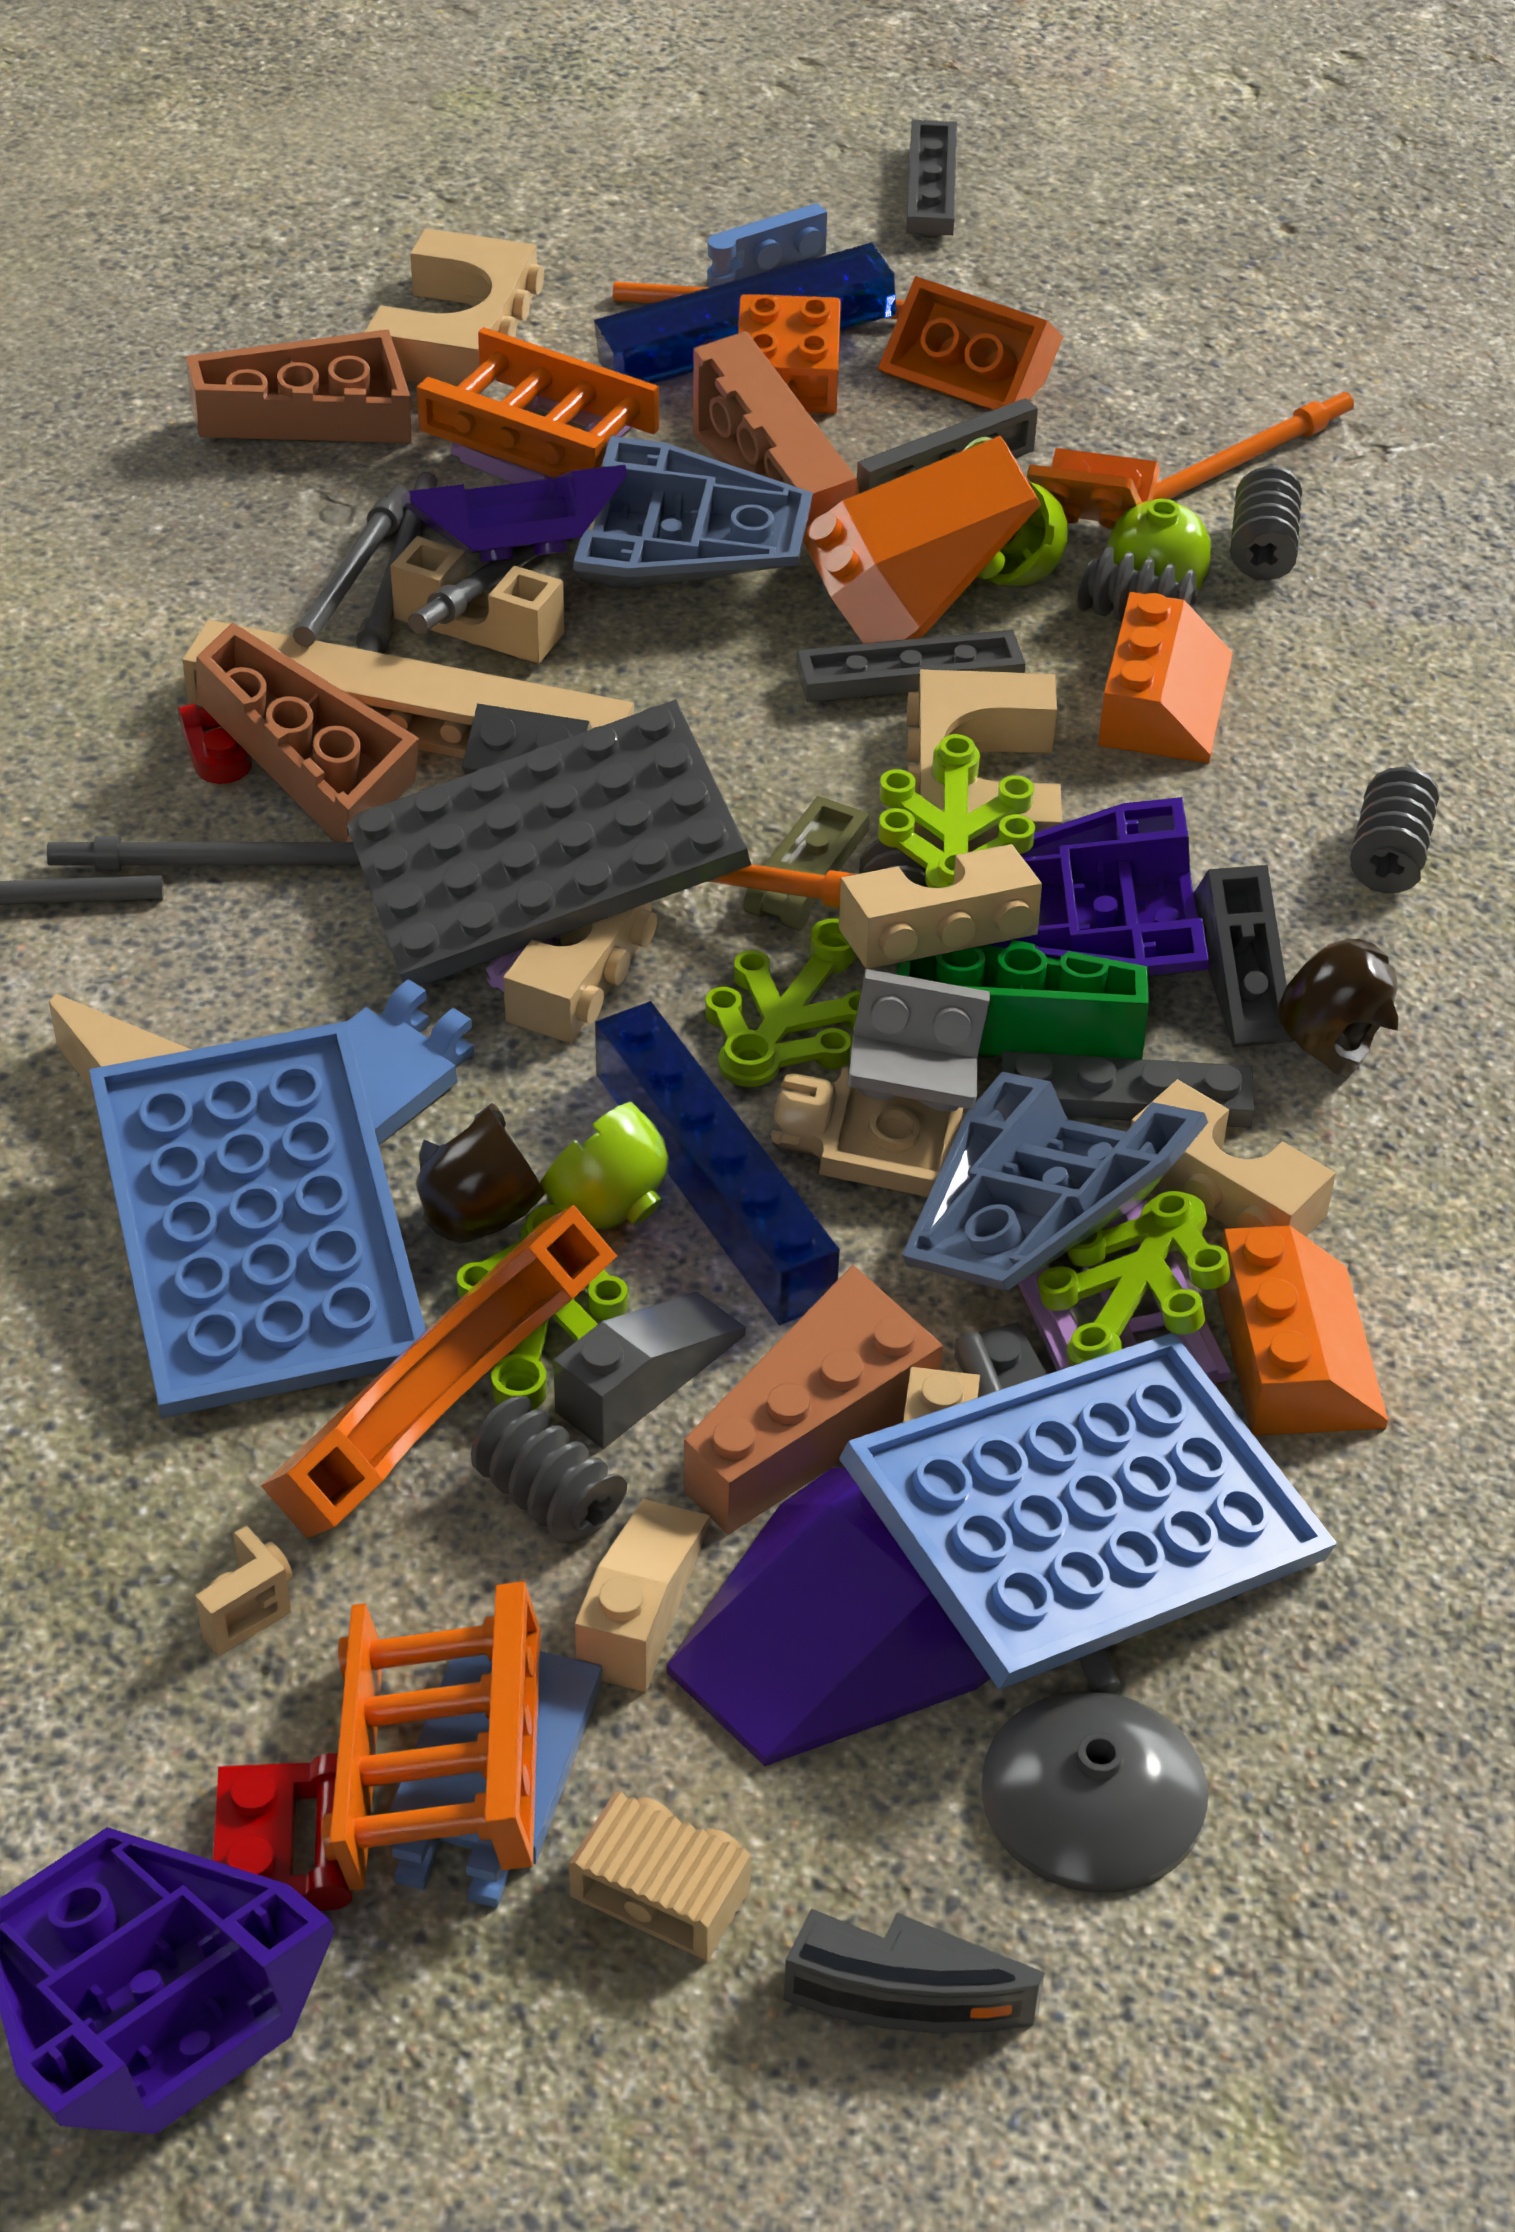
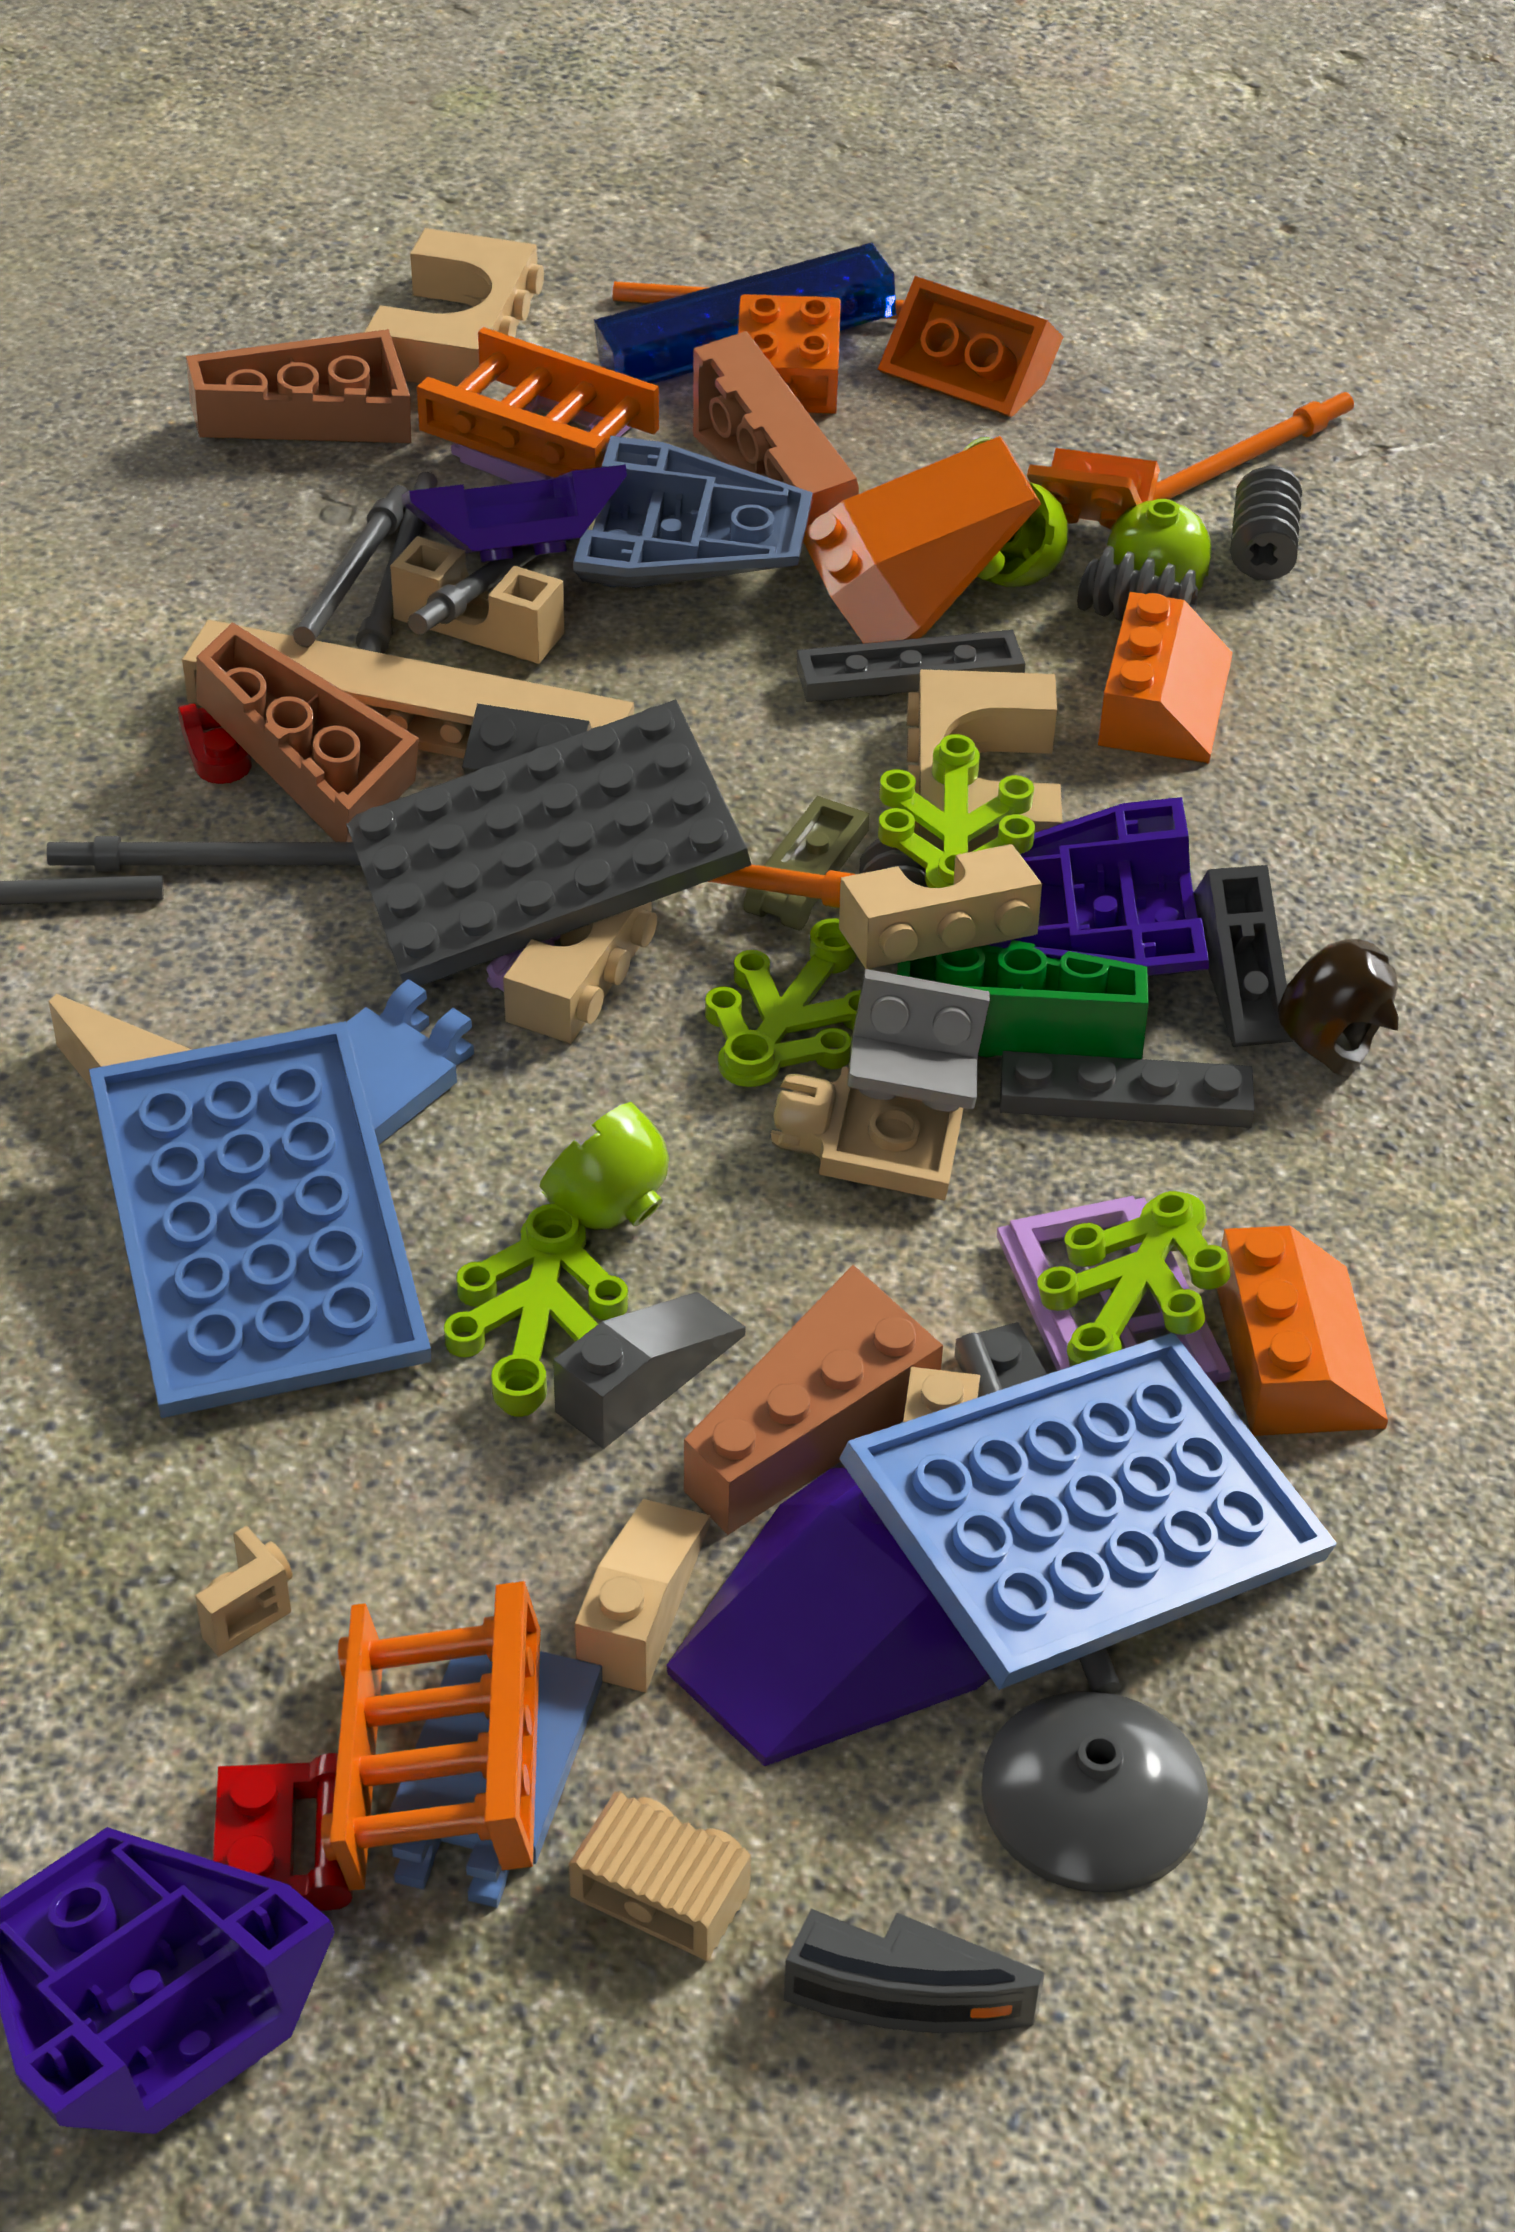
orange arch [261,1205,617,1538] -> none
dark brown piece [415,1103,545,1243] -> none
dark grey piece [471,1396,628,1544] -> none
clear blue brick [595,1001,840,1326] -> none
medium blue plate [707,203,827,289] -> none
dark grey plate [857,398,1038,494] -> none
sand blue wedge [902,1072,1208,1291] -> none
dark grey plate [906,120,957,238] -> none
tan arch [1131,1079,1336,1237] -> none
dark grey piece [1350,767,1440,893] -> none

